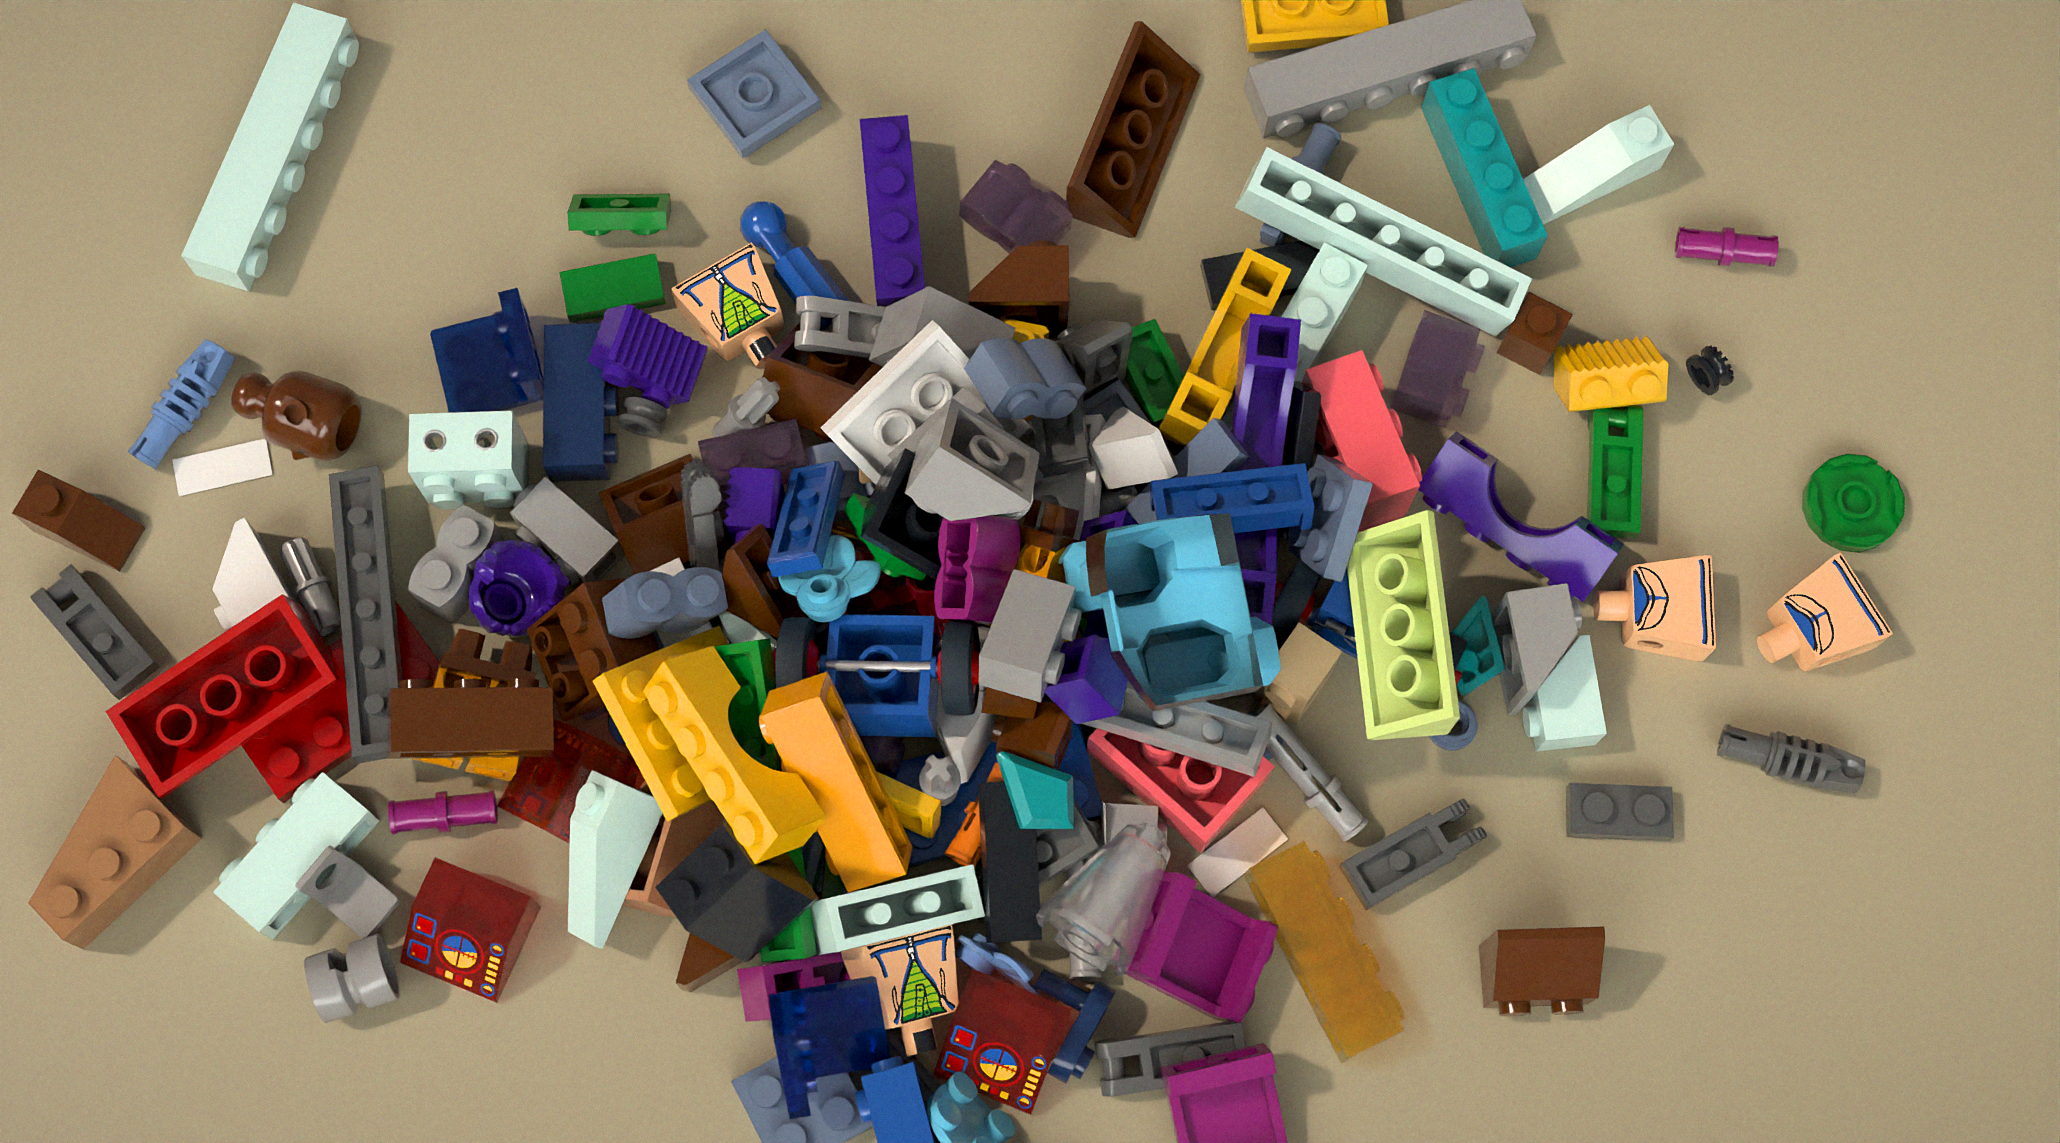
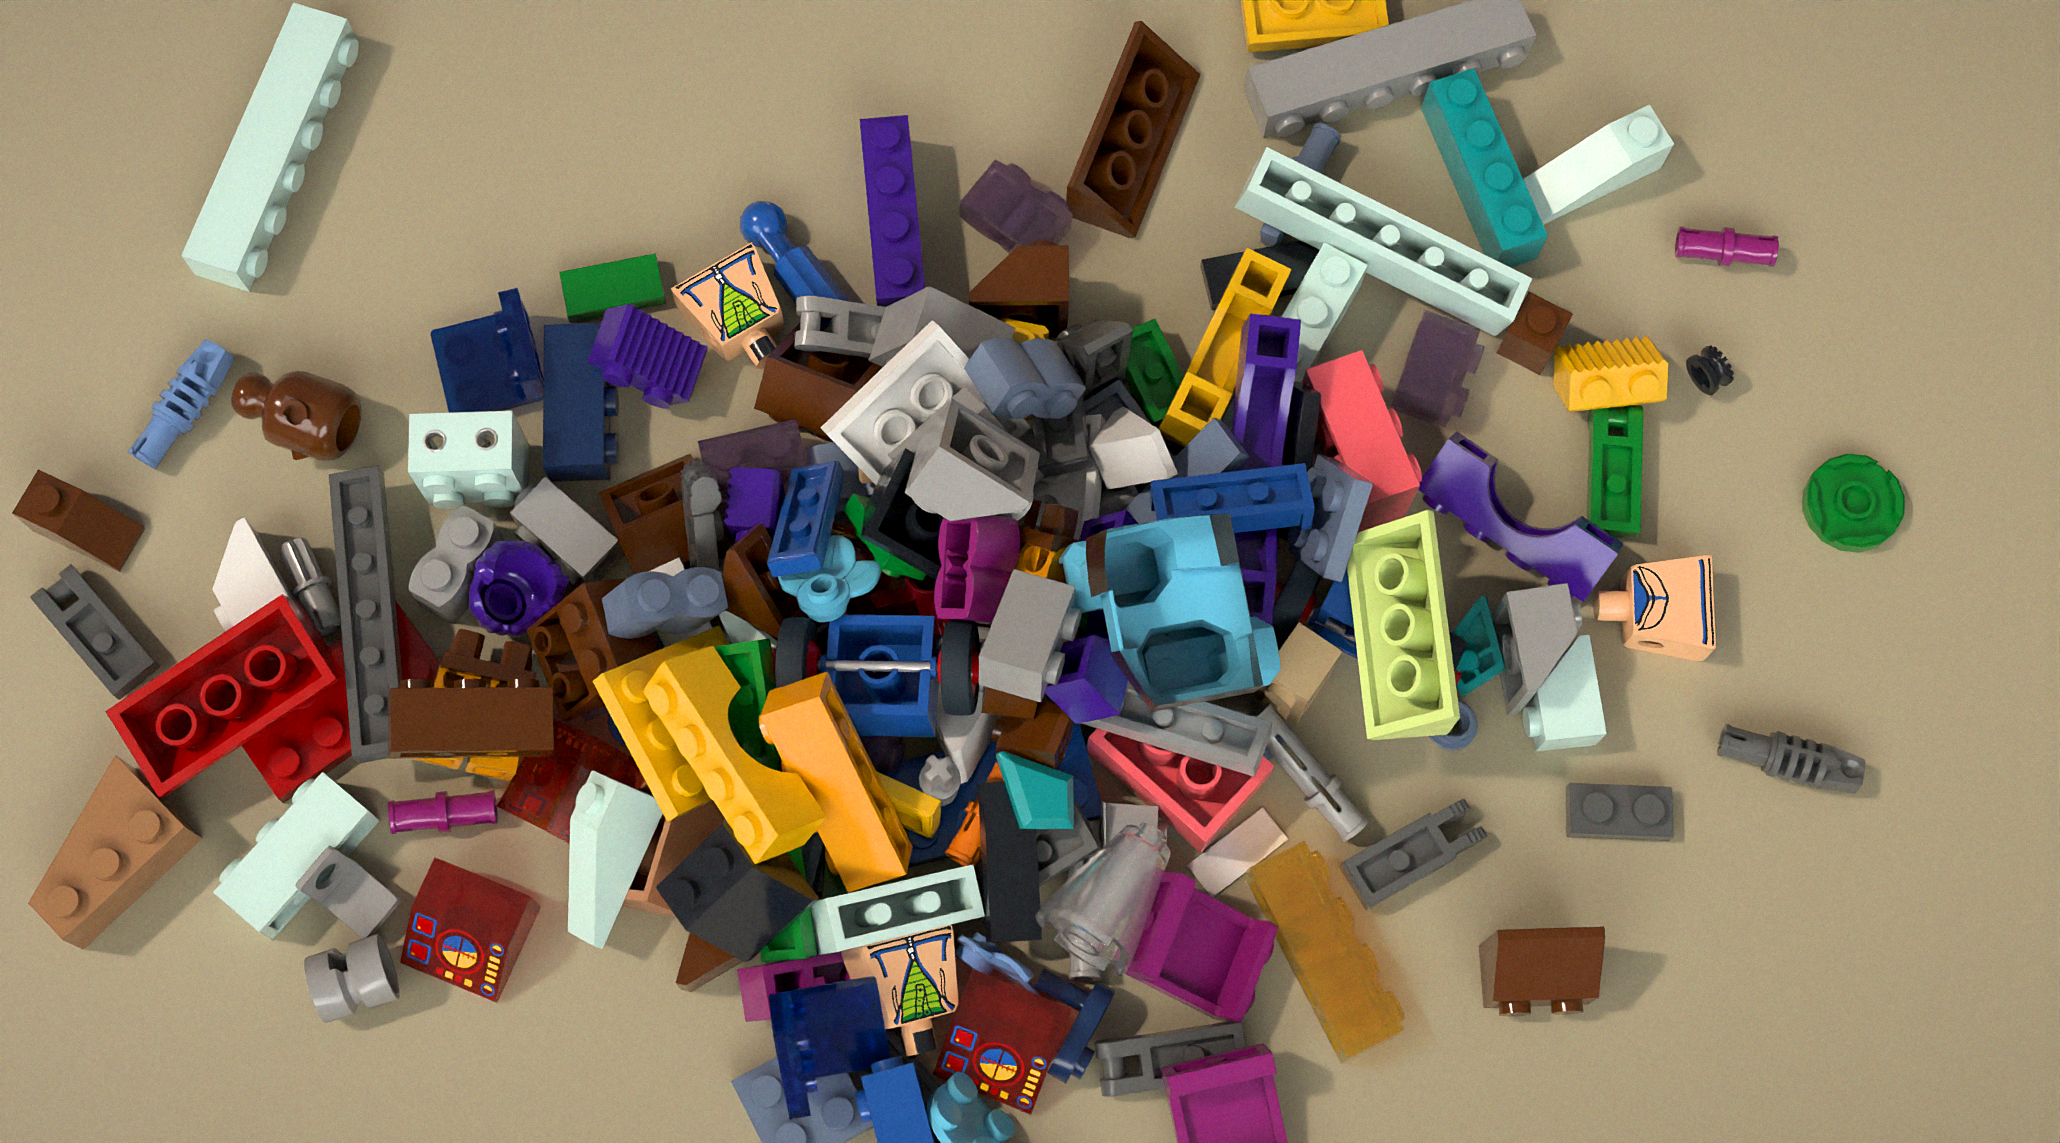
white sticker [172,438,273,496] -> none
green plate [567,193,671,236] -> none
dark grey bush [618,397,668,438] -> none
sand blue plate [687,29,821,159] -> none
light grey axle [712,377,780,450] -> none
light nougat torso [1757,552,1893,671] -> none

